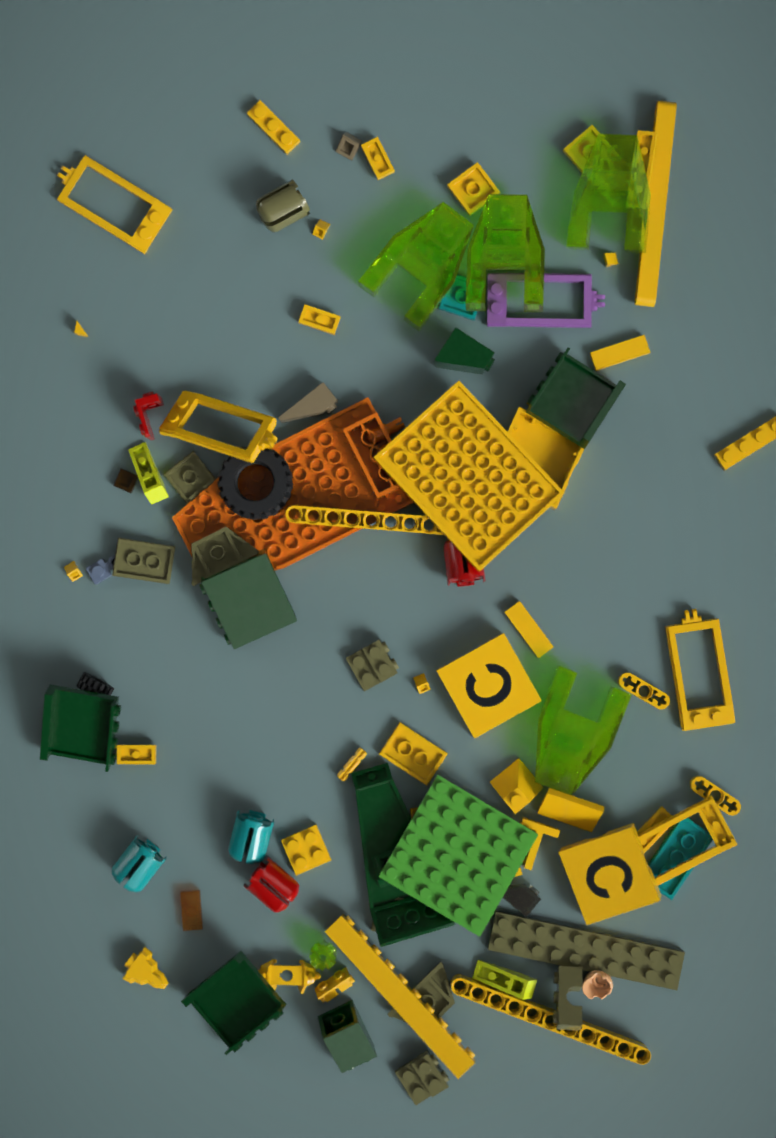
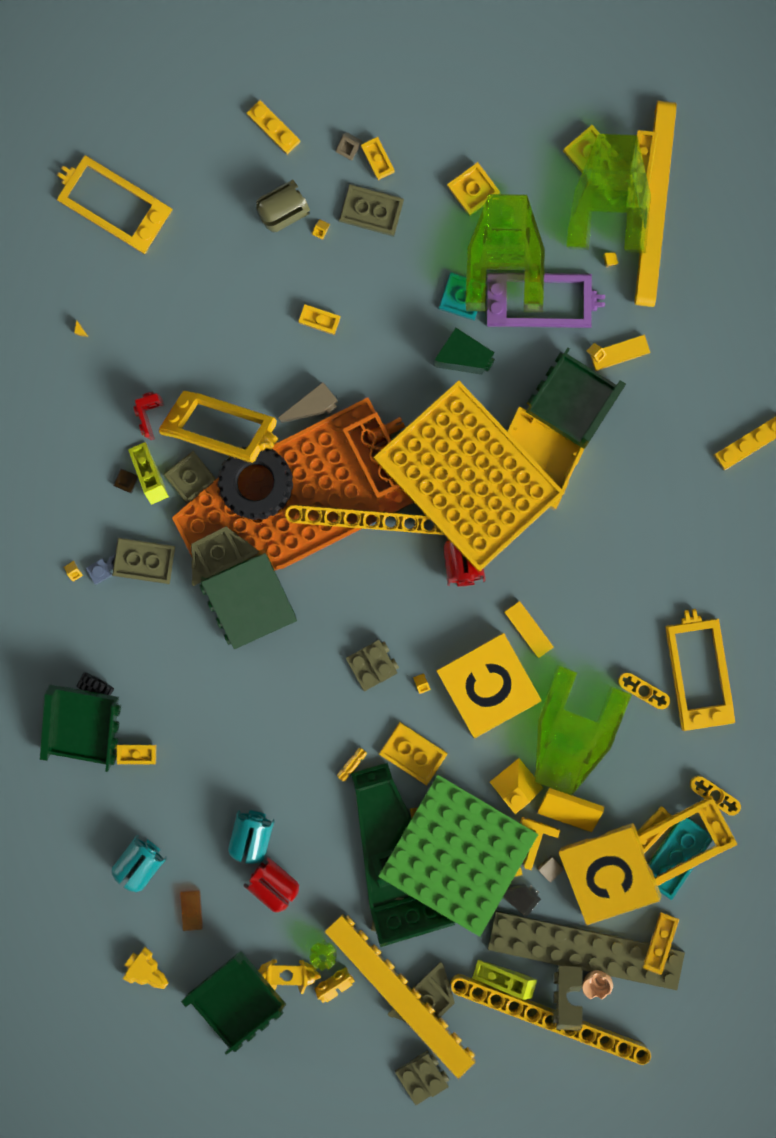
yellow plate [281,824,332,876] -> none
dark green slope [318,1000,377,1073] -> none
clear neon green wedge [358,202,474,331] -> none
none -> olive tile [339,184,404,237]
none -> dark tan slope [537,855,564,882]
none -> yellow piece [586,343,607,363]
none -> yellow tile [642,912,679,975]

